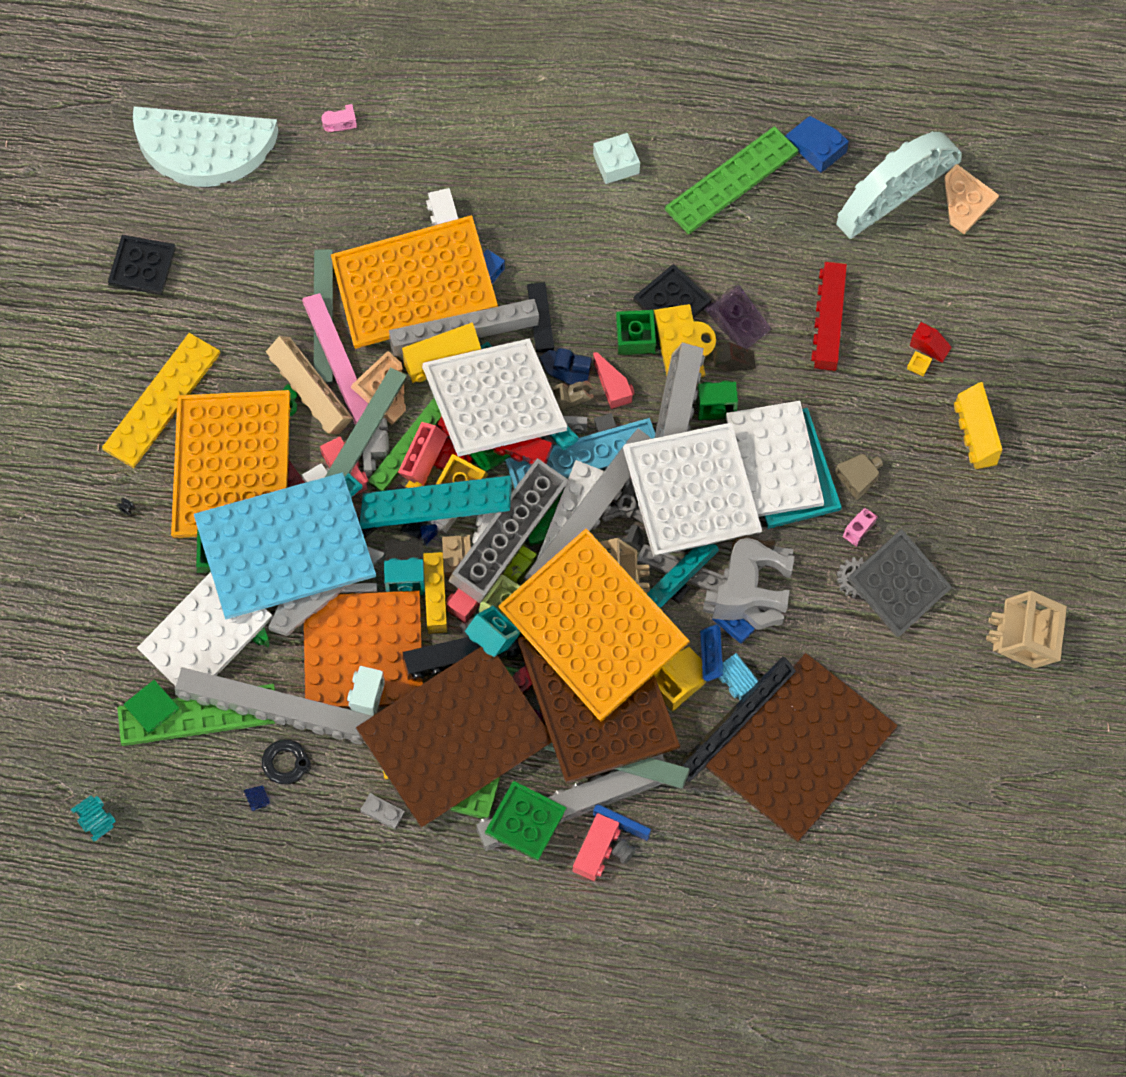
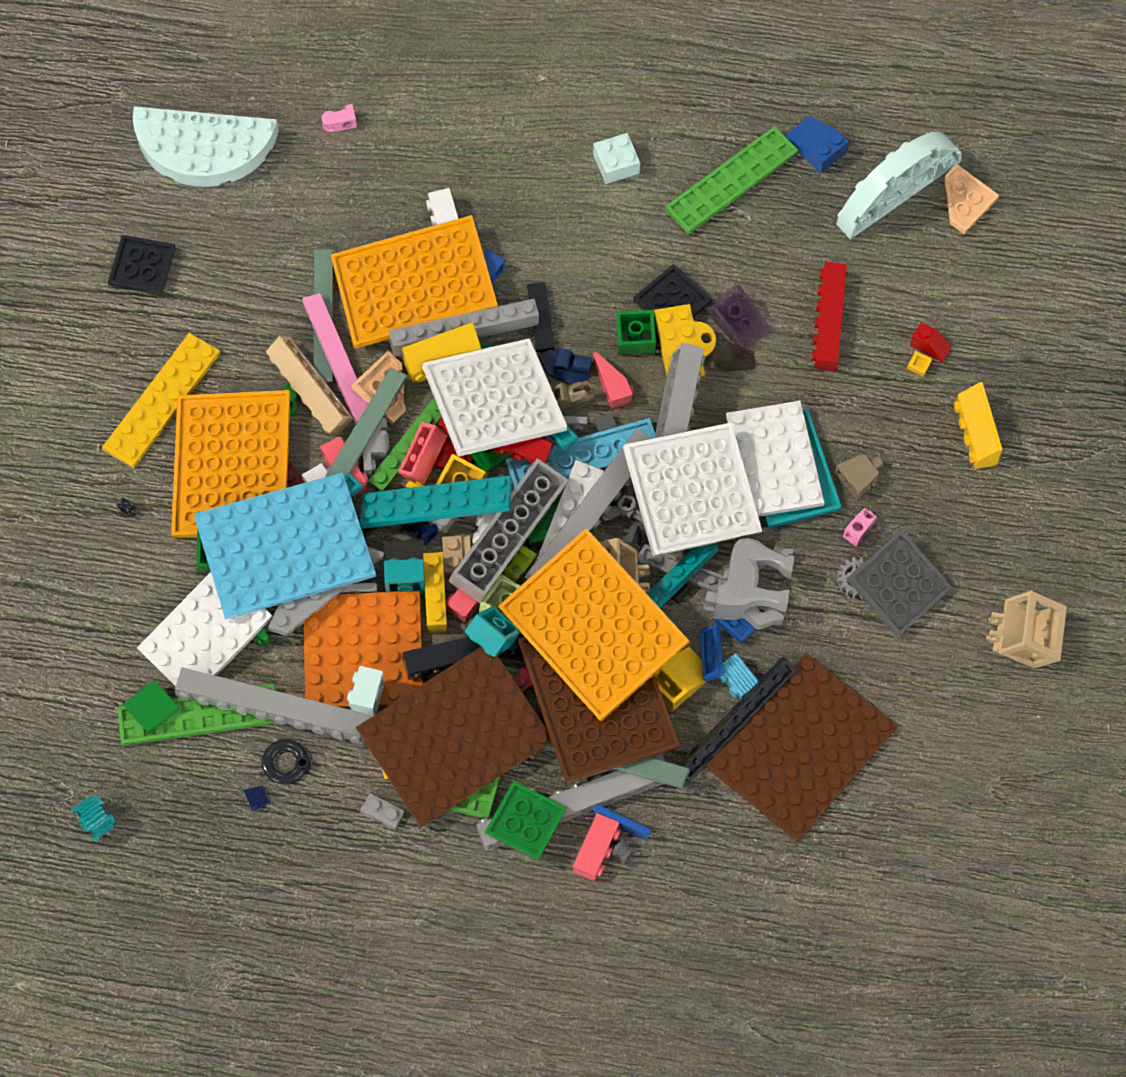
green brick [696,380,738,421] -> none

